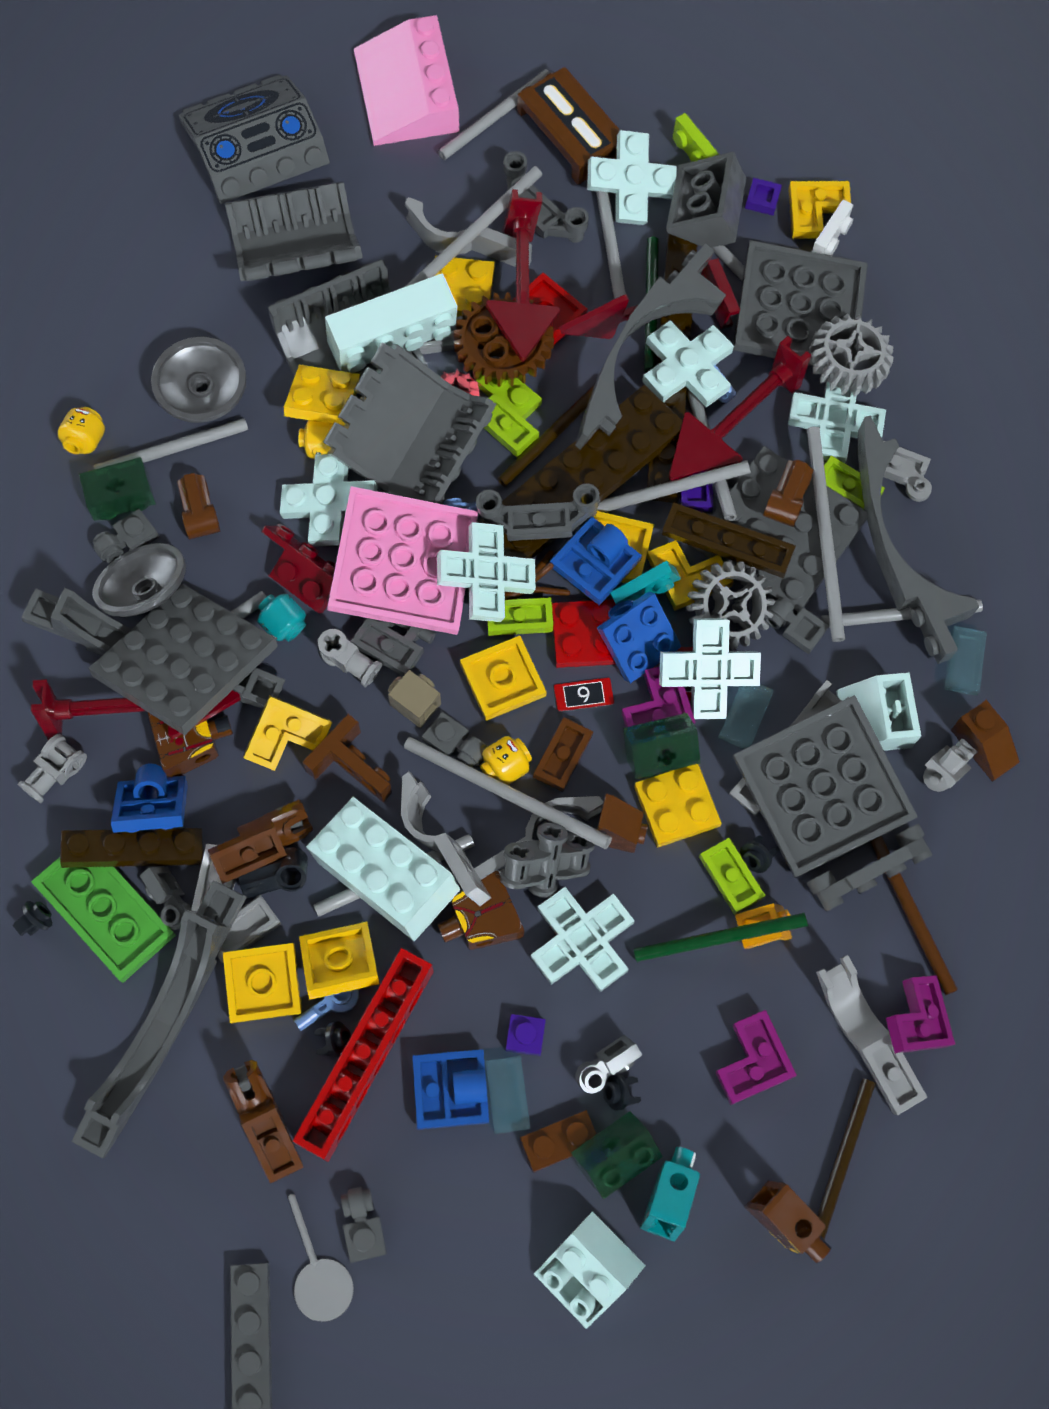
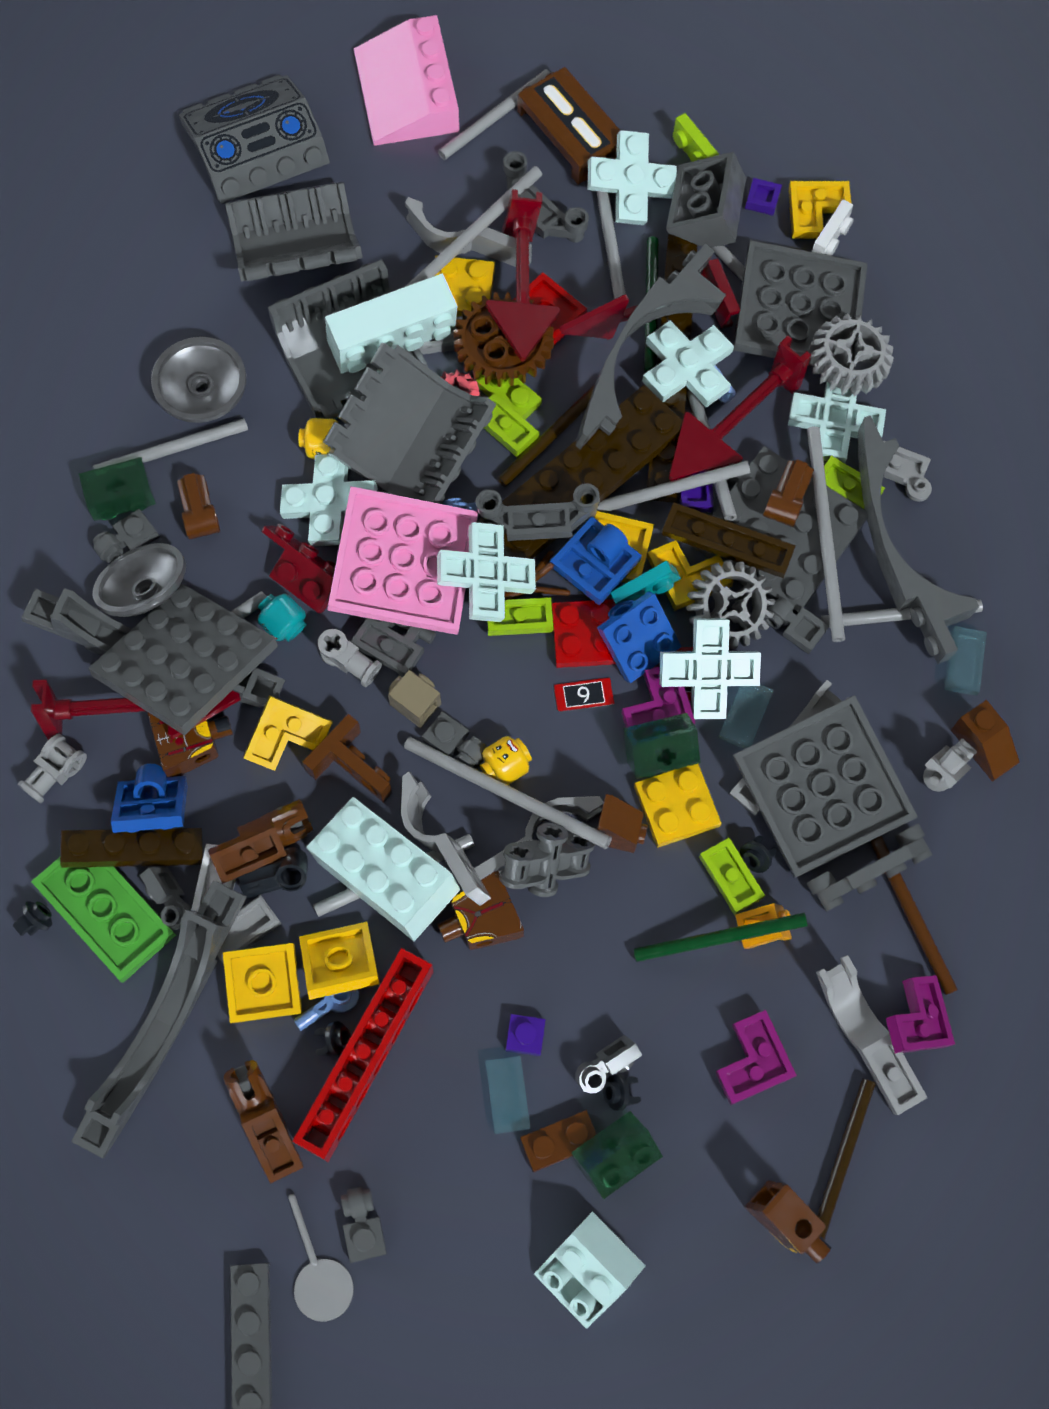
yellow head [57,407,105,454] -> none
yellow plate [284,364,360,426] -> none
blue plate [412,1049,489,1130] -> none
yellow plate [460,636,547,721] -> none
light aqua plate [530,887,635,992] -> none
reddish brown plate [533,717,593,792] -> none
teal torso [640,1147,700,1242] -> none
light aqua slope [836,673,921,751] -> none

